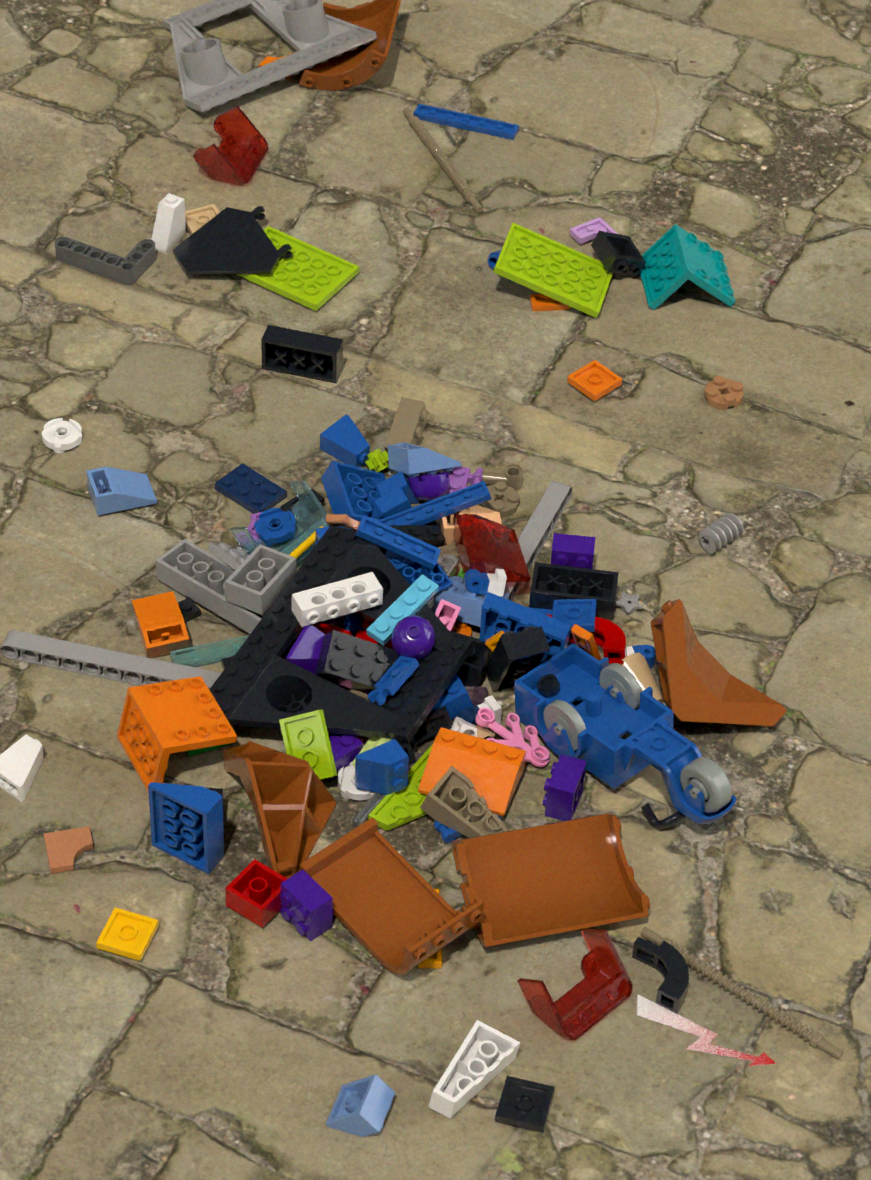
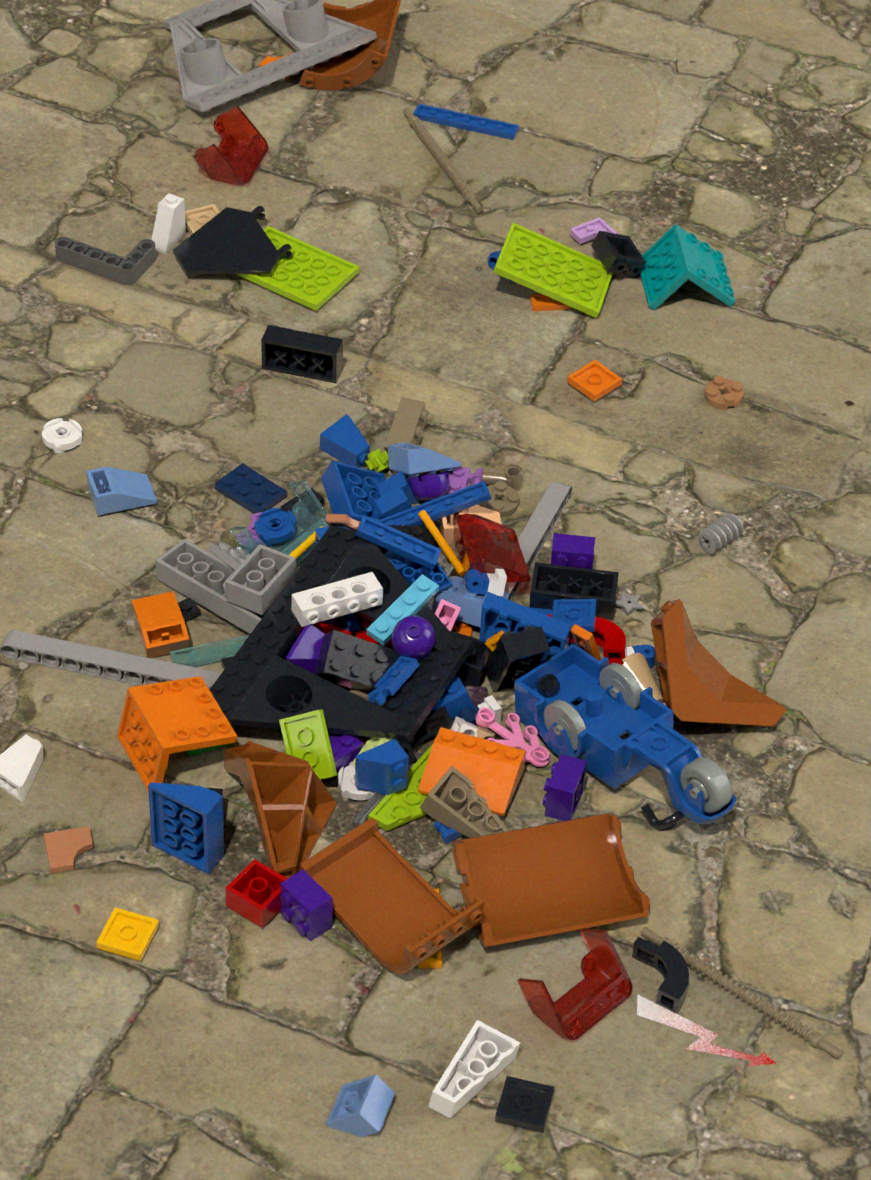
none -> light orange bar [418,510,467,576]

